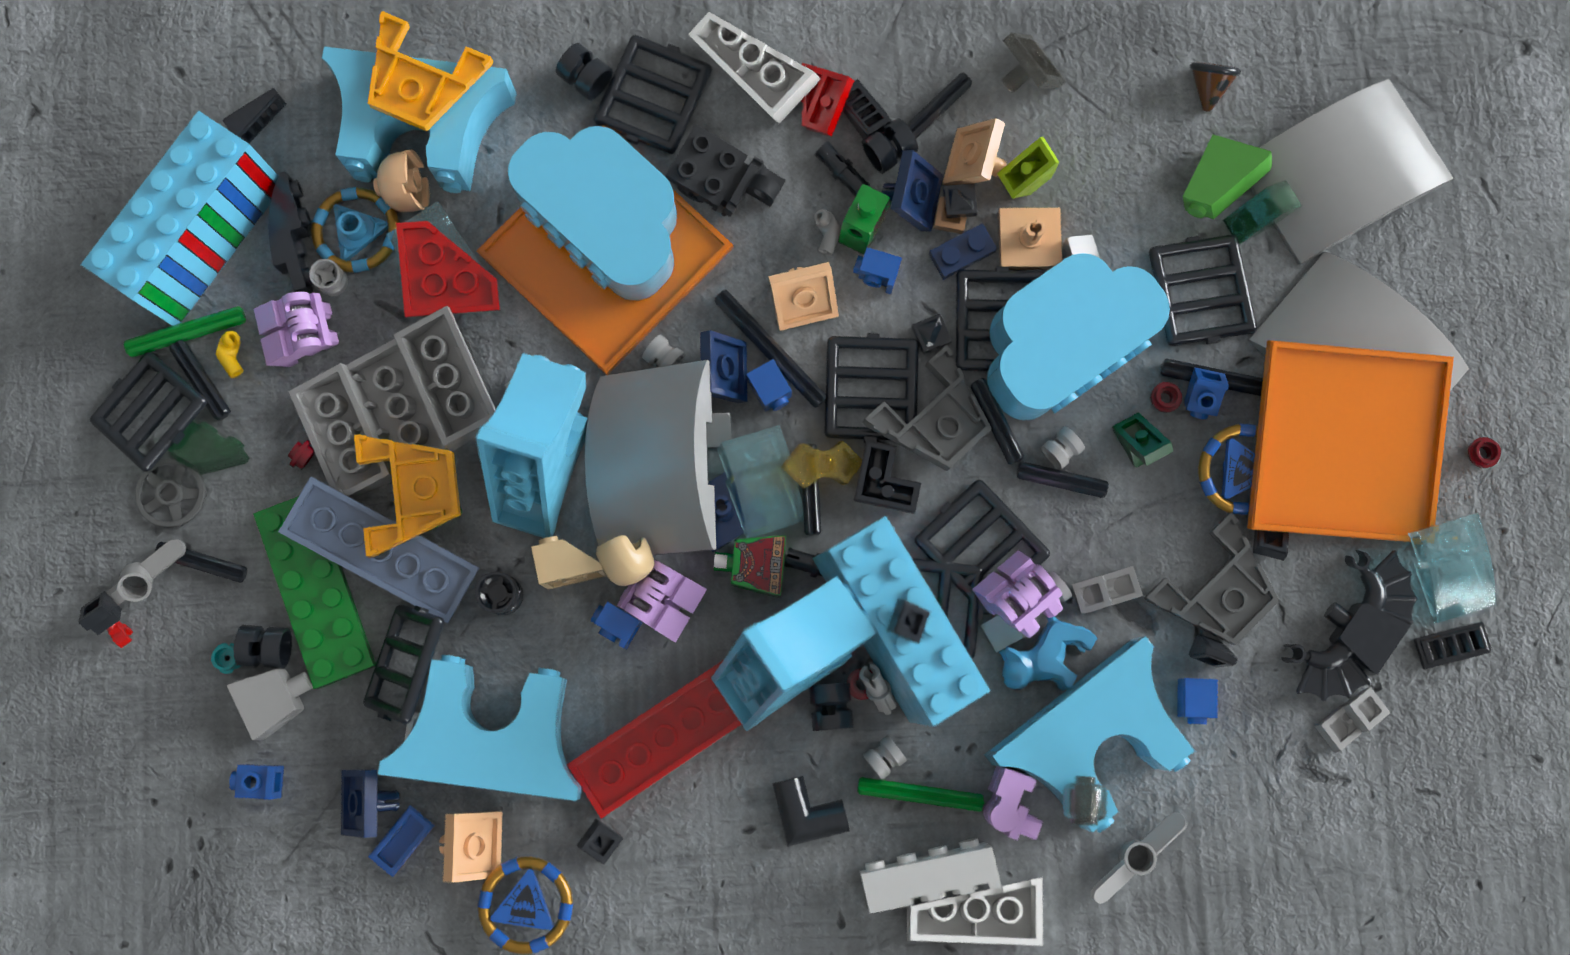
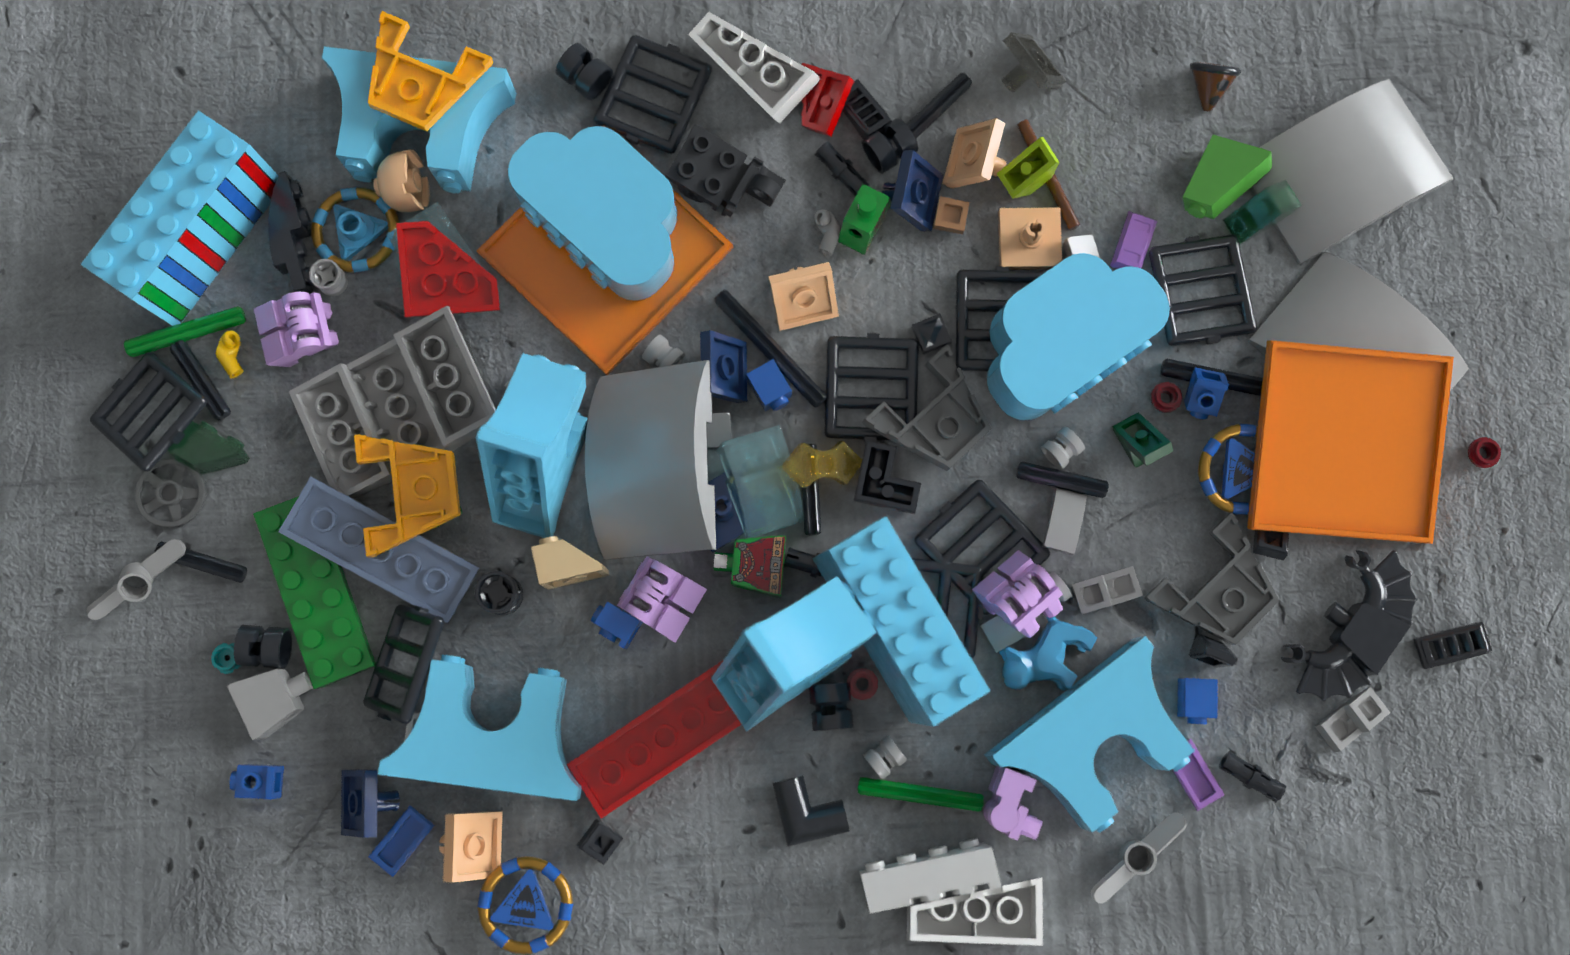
black piece [78,591,133,648] -> none
black slope [222,88,286,144] -> none
dark red plate [288,440,315,470] -> none
tan helmet [596,535,654,586] -> none
blue brick [853,247,902,294] -> none
light grey axle [859,664,896,715] -> none
black tile [886,599,930,644] -> none
dark blue plate [929,223,997,280] -> none
black tile [943,184,977,218] -> none
black axle [971,378,1024,464] -> none
clear smoke head [1062,776,1107,826] -> none
clear light blue slope [1408,513,1496,623] -> none
none -> reddish brown bar [1017,119,1080,230]
none -> light grey slope [1042,488,1087,555]
none -> medium lavender tile [1110,211,1157,269]
none -> medium lavender tile [1172,739,1224,811]
none -> black pin [1219,751,1286,803]

